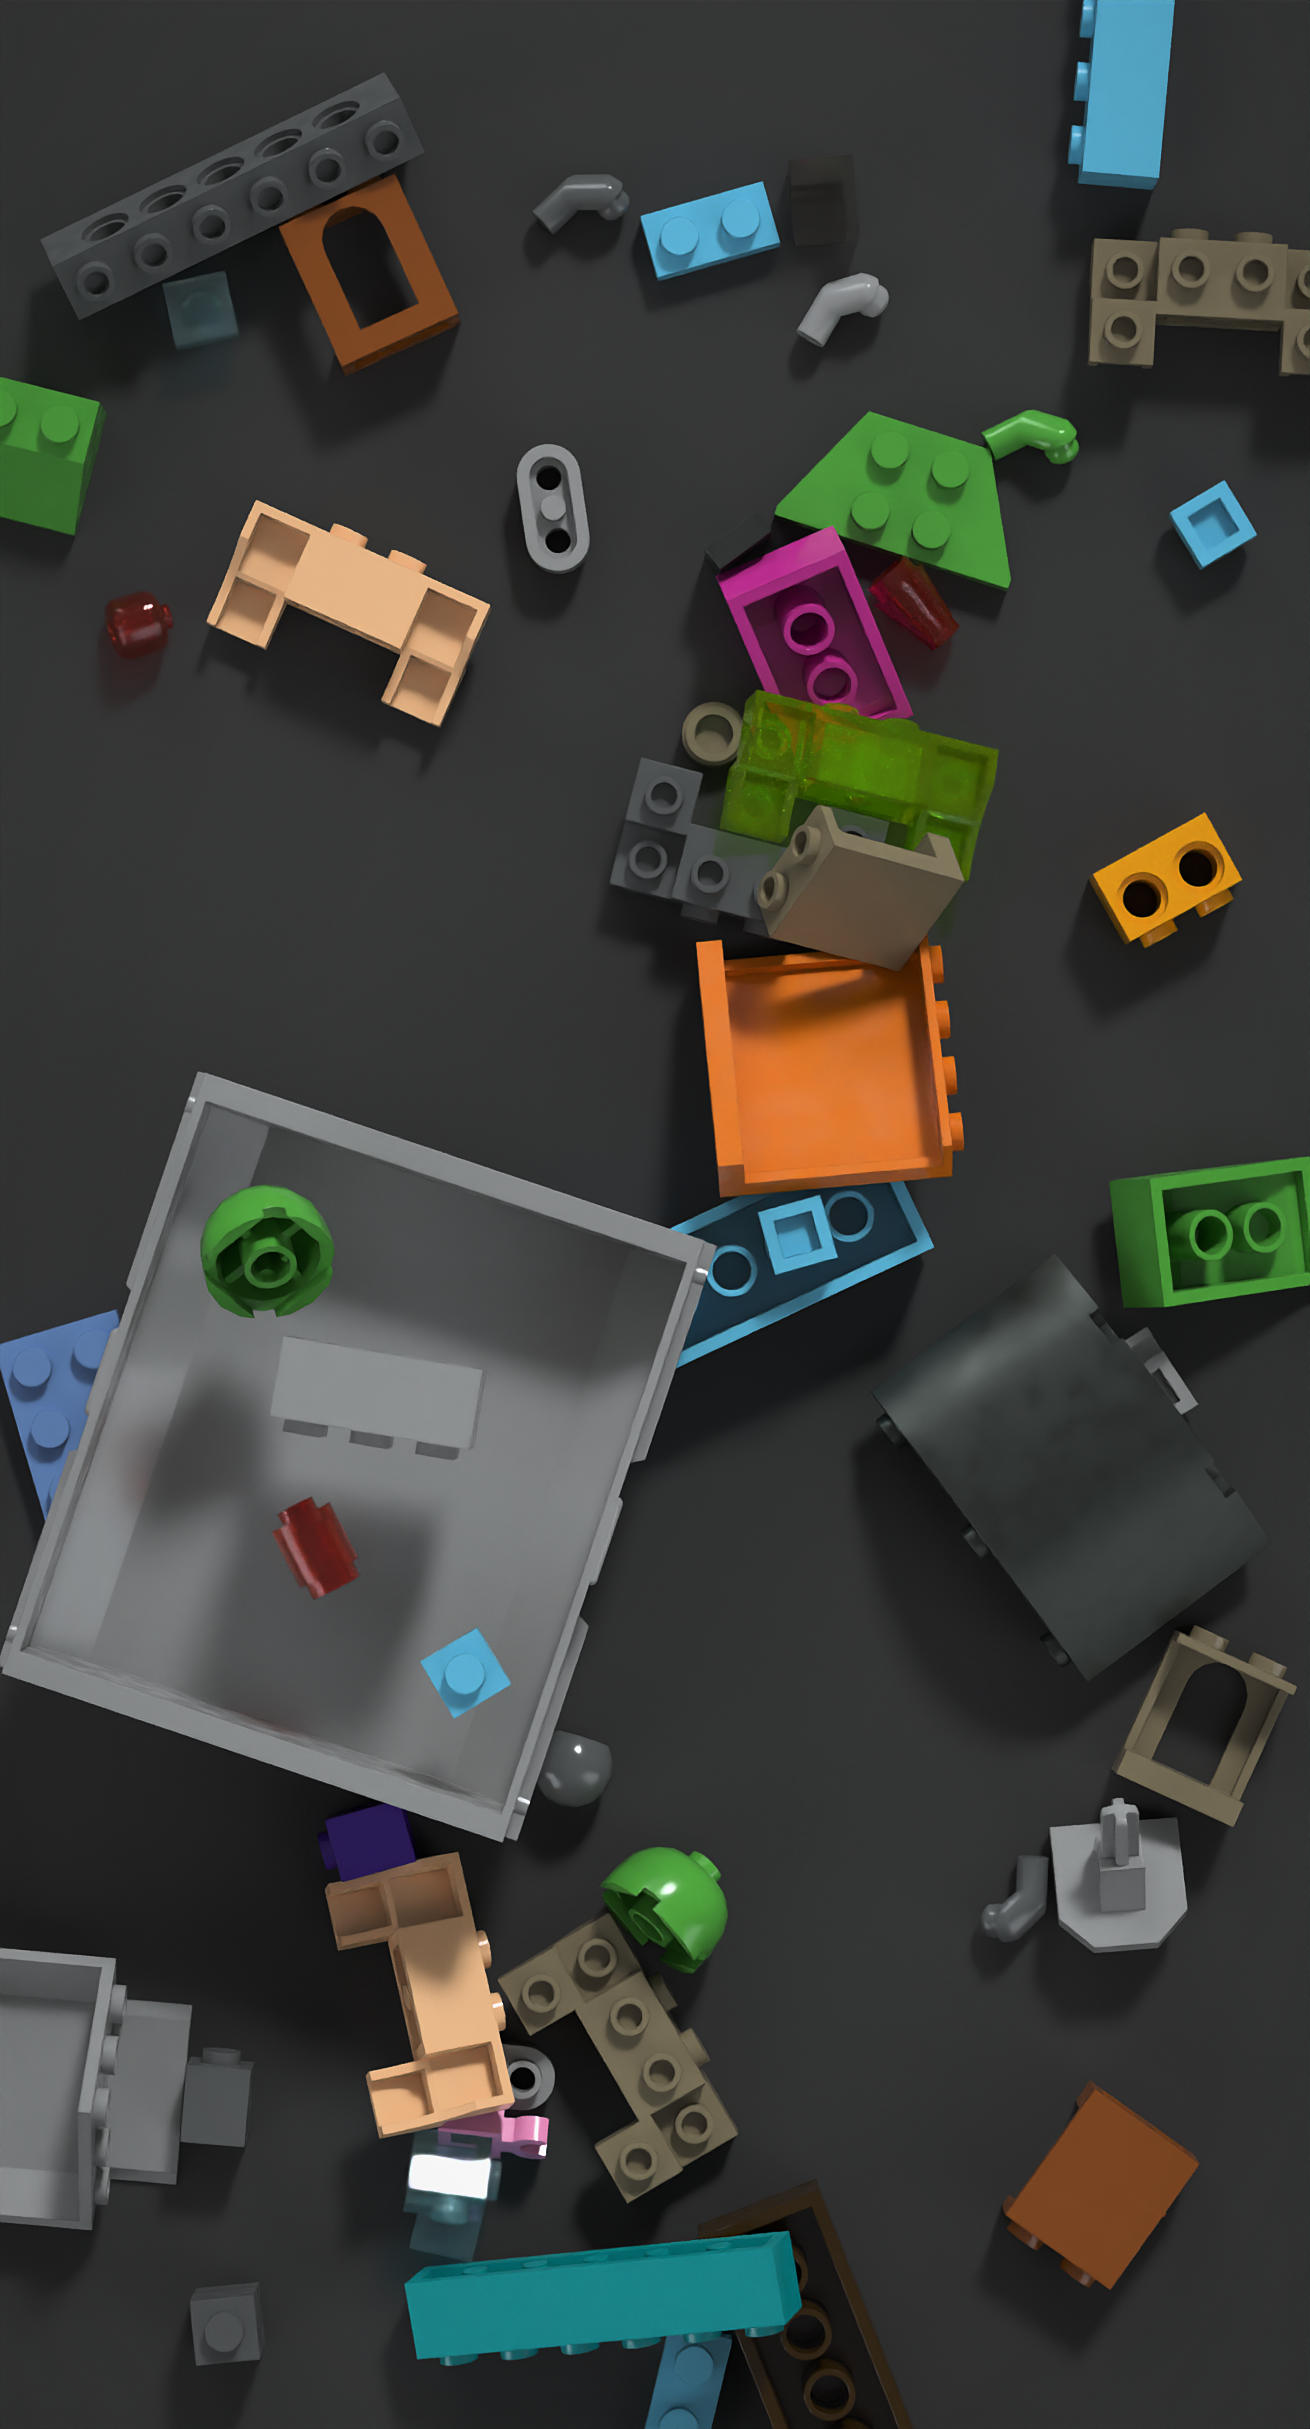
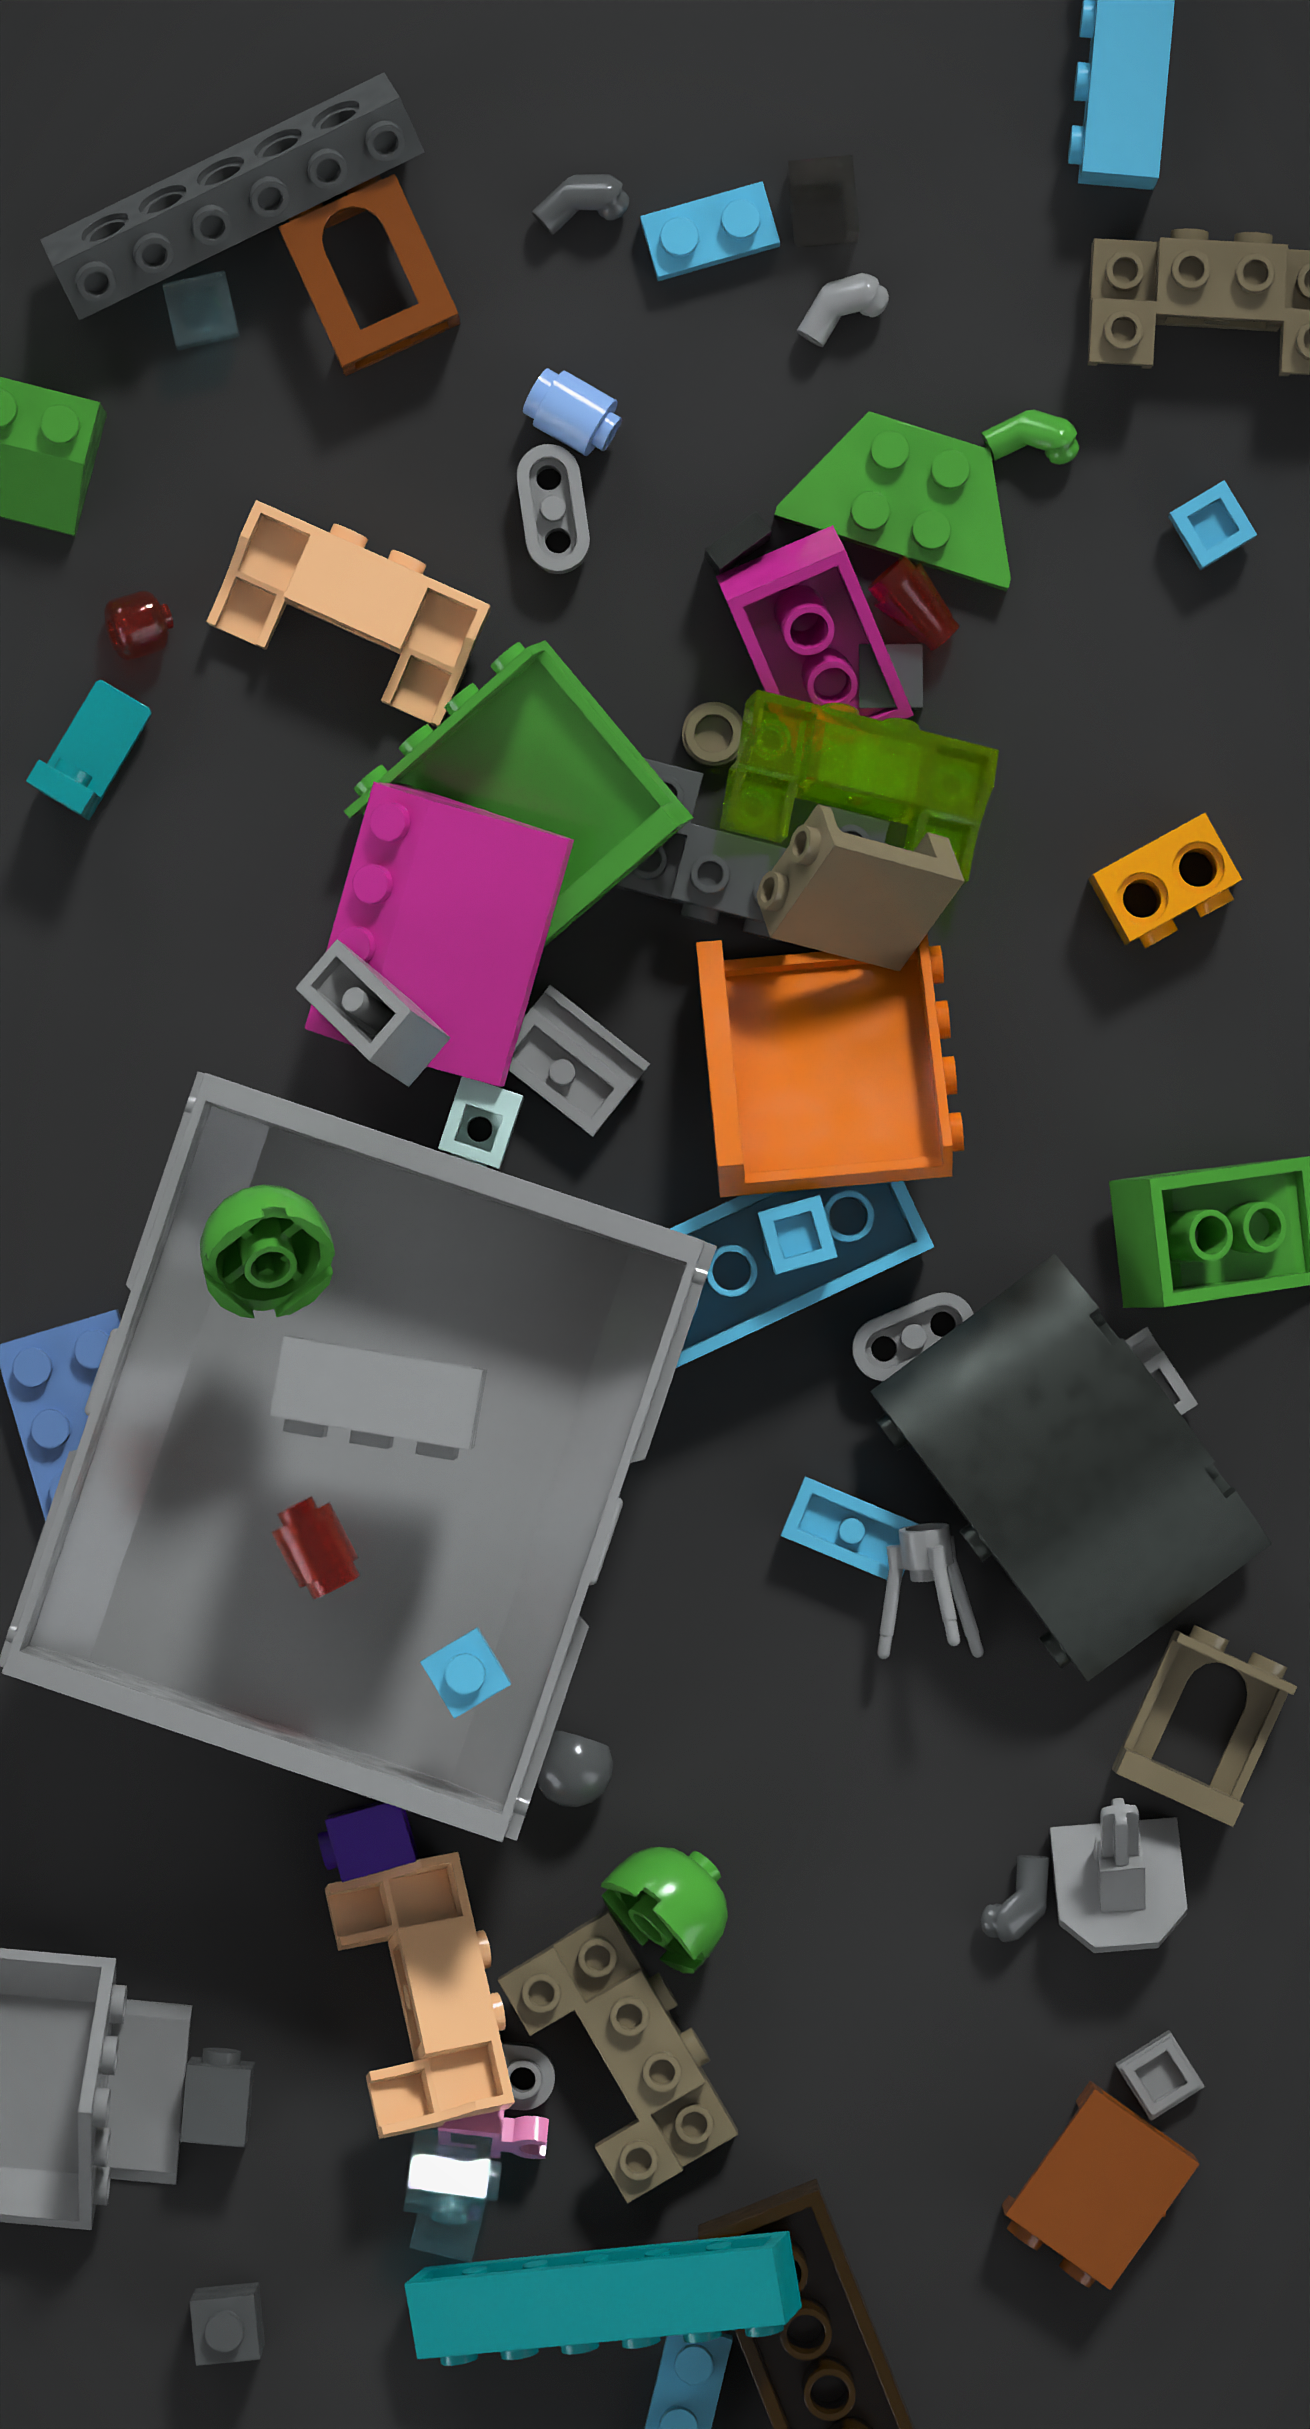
none -> teal bracket [26,680,152,820]
none -> light grey slope [295,939,451,1087]
none -> dark pink slope [305,782,574,1086]
none -> bright green panel [344,640,694,948]
none -> light aqua brick [438,1076,524,1170]
none -> light grey plate [509,985,650,1137]
none -> light blue brick [523,368,622,456]
none -> medium azure plate [780,1476,919,1580]
none -> light grey plate [852,1292,974,1381]
none -> dark grey tile [859,644,923,710]
none -> light grey plant [877,1523,984,1659]
none -> light grey tile [1115,2030,1205,2120]

